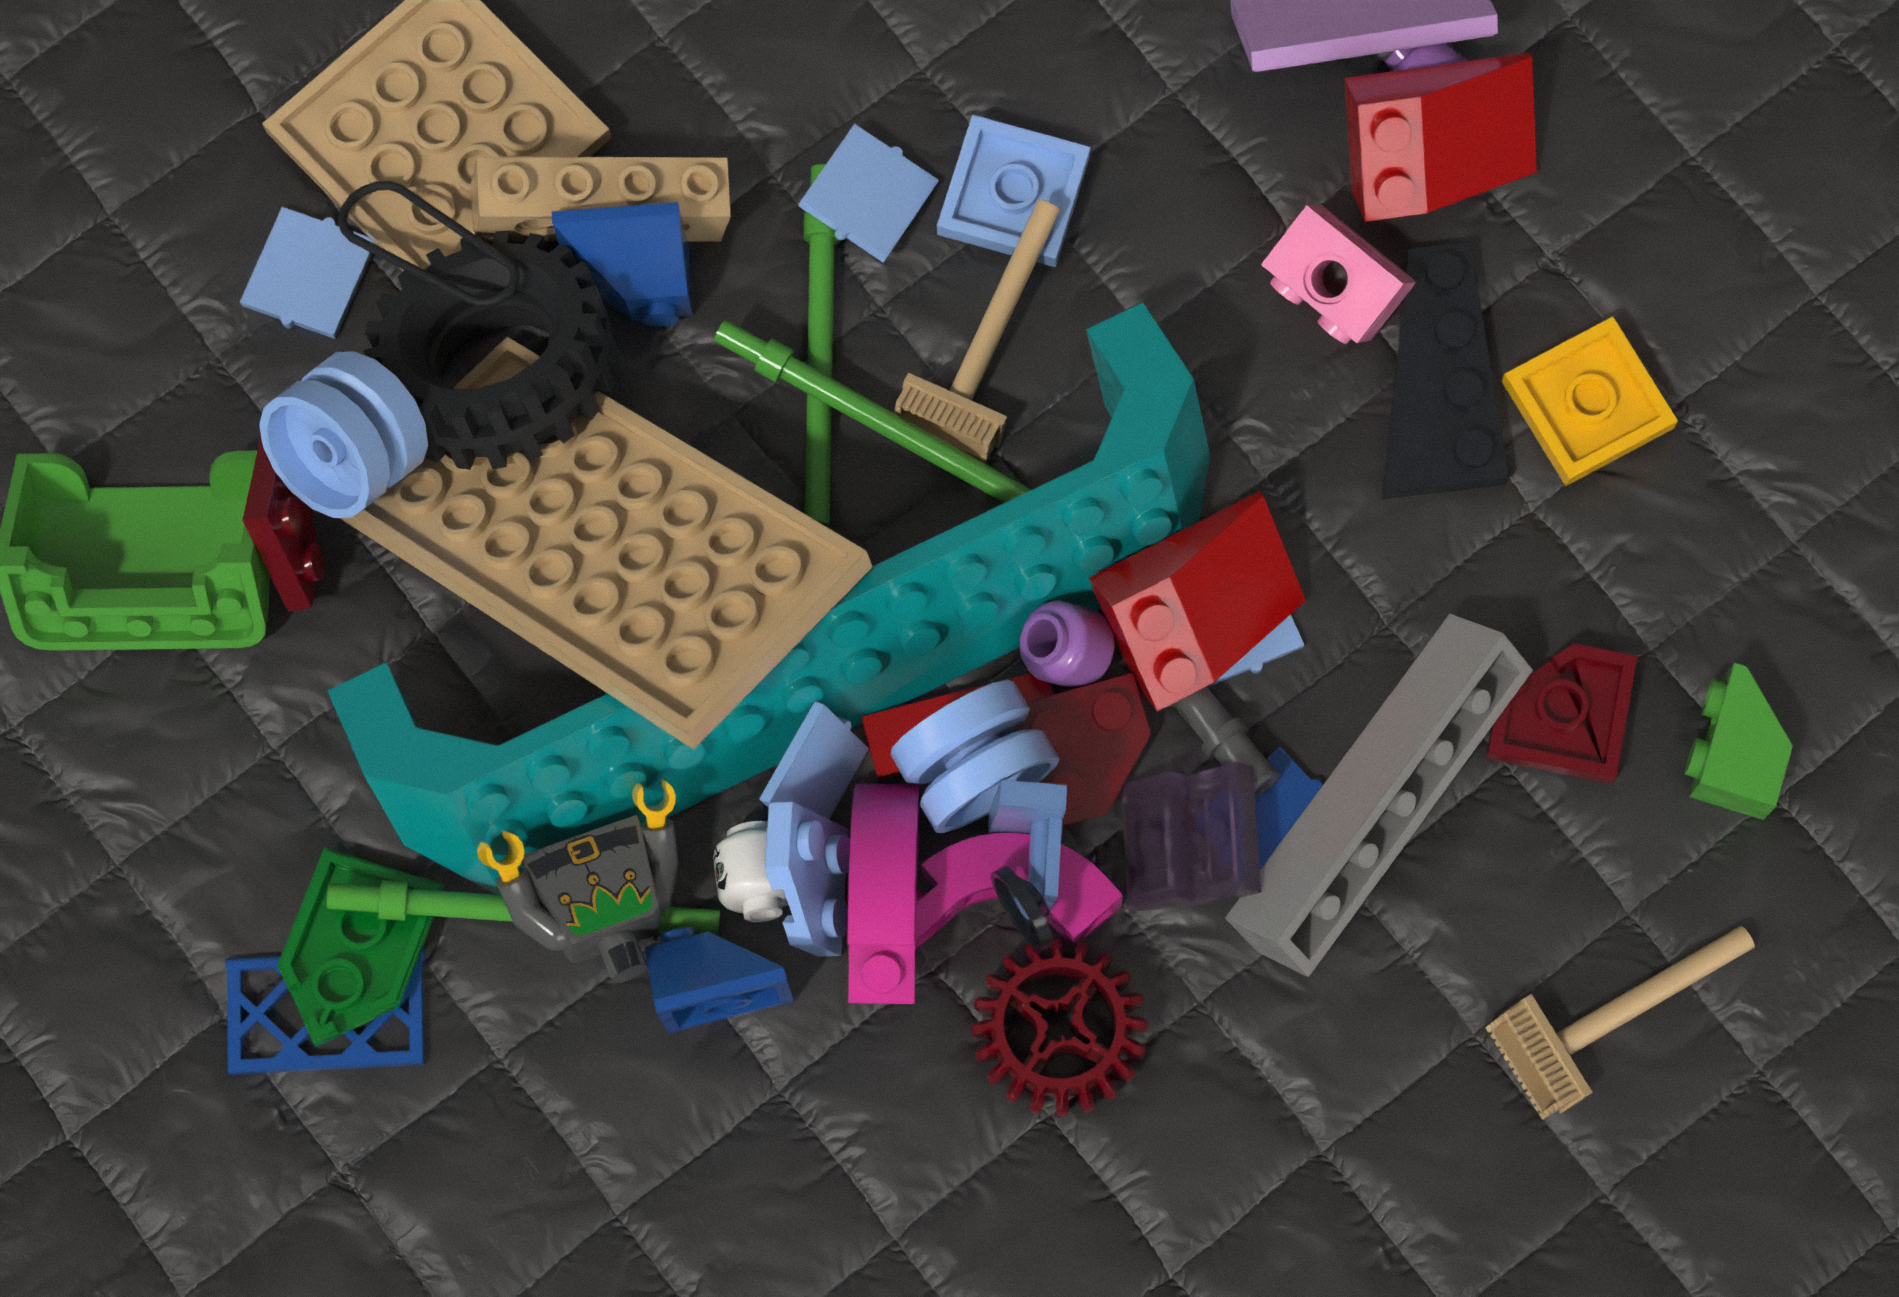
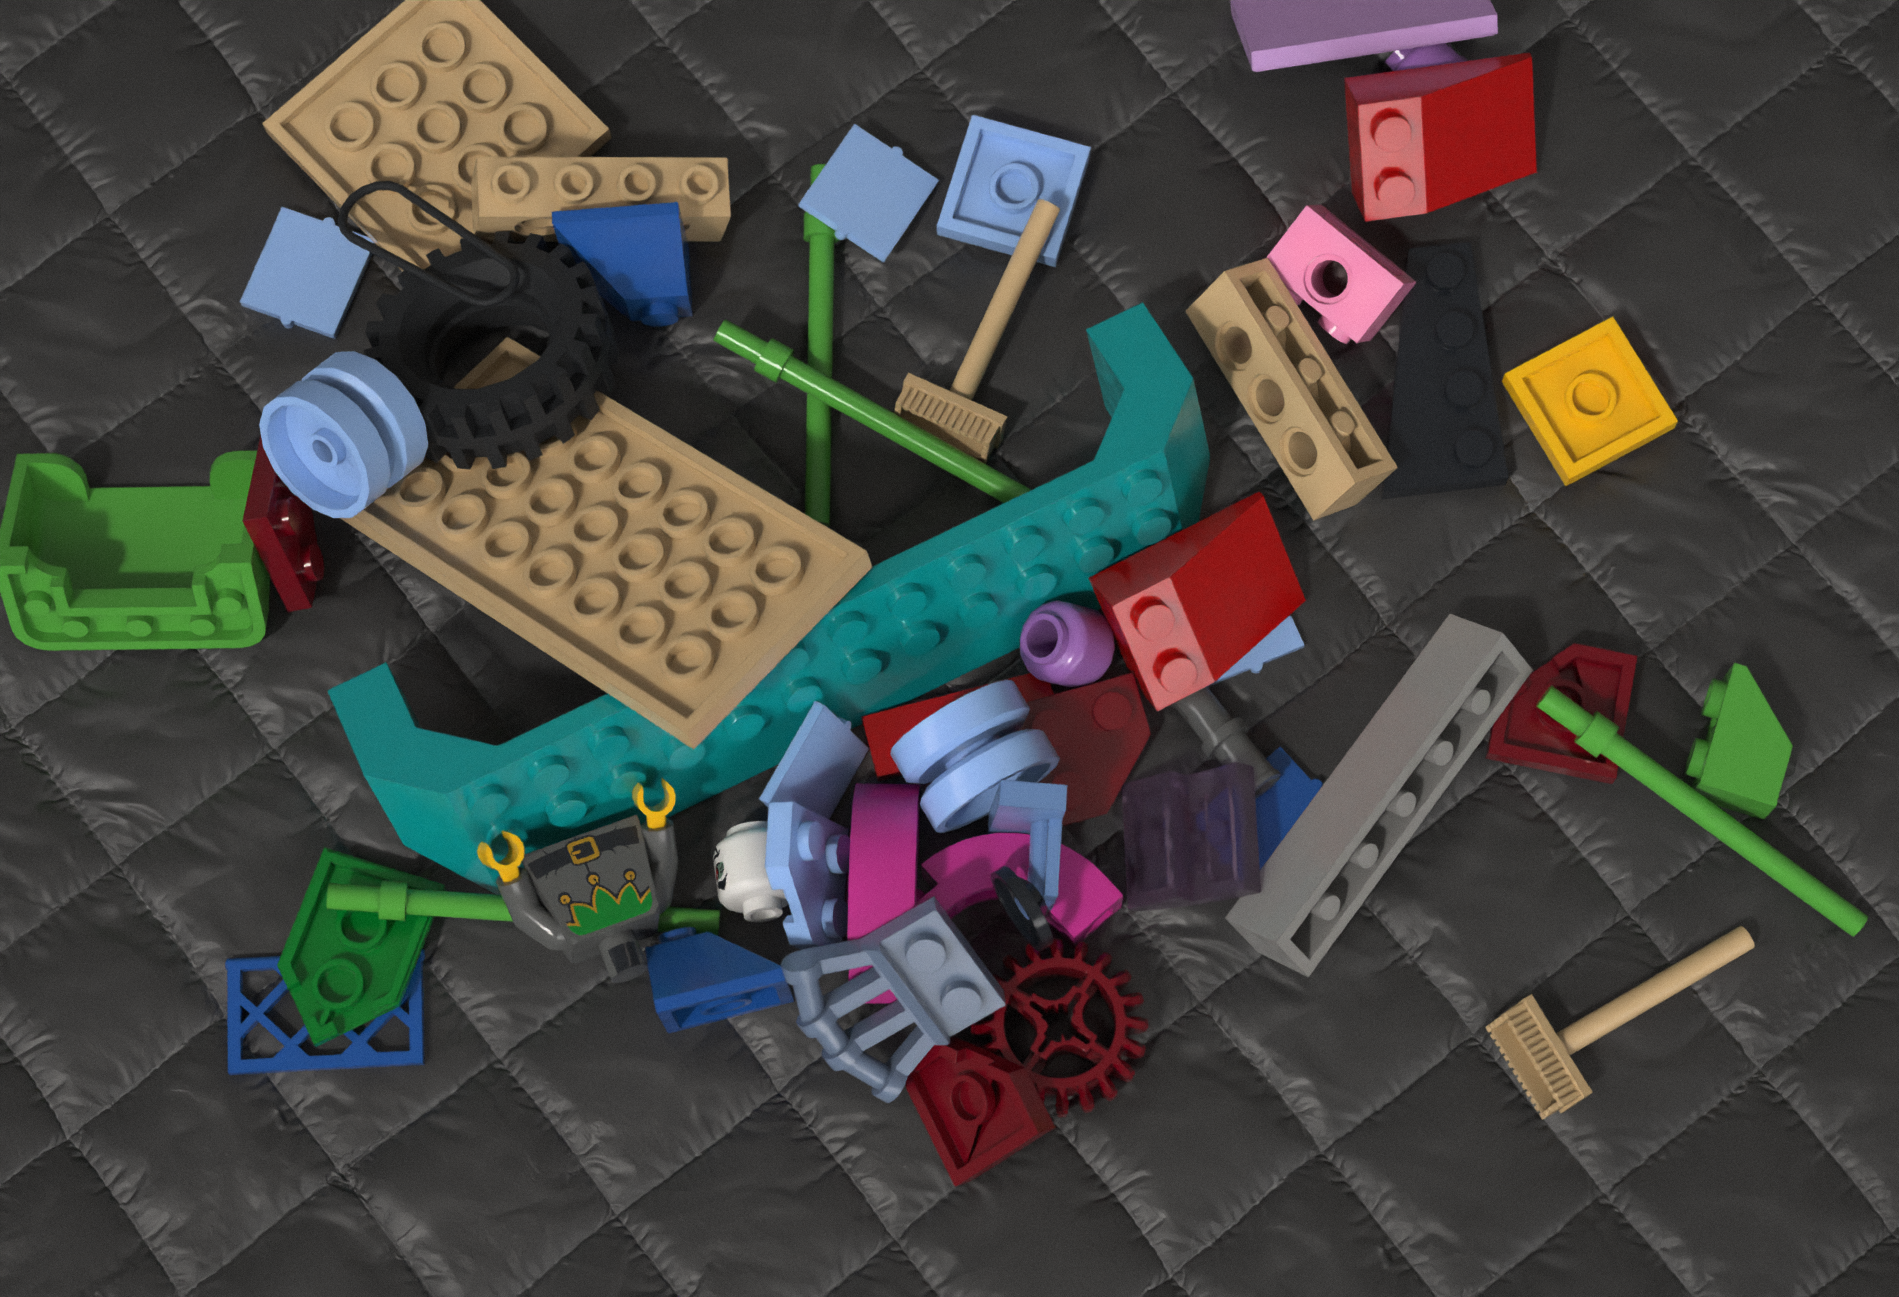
none -> sand blue plate [781,897,1006,1103]
none -> dark red plate [905,1037,1055,1187]
none -> tan brick [1185,258,1398,520]
none -> bright green bar [1536,685,1868,937]

